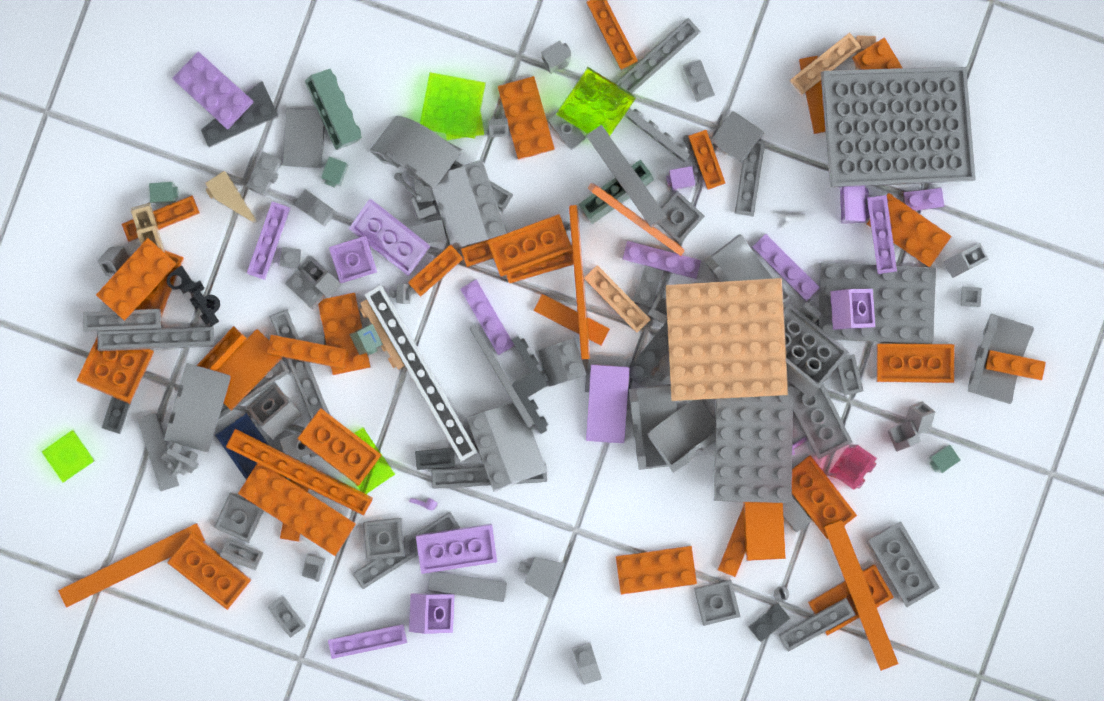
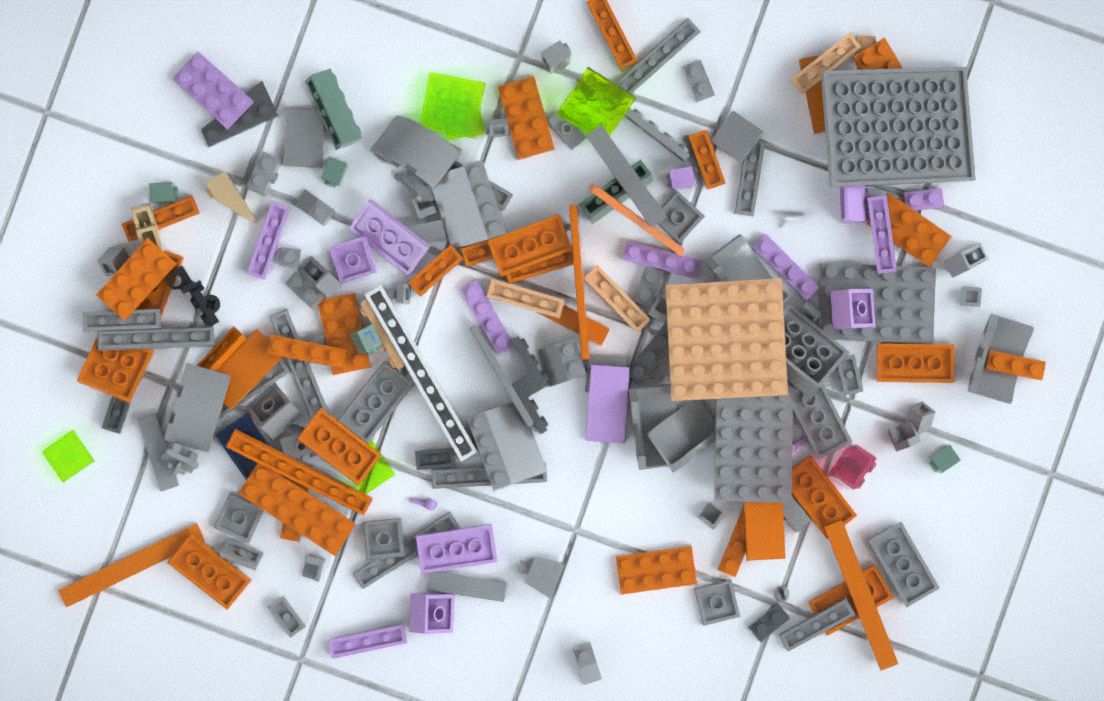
none -> light grey tile [337,361,414,444]
none -> light nougat plate [486,279,565,319]
none -> light grey panel [697,503,725,530]

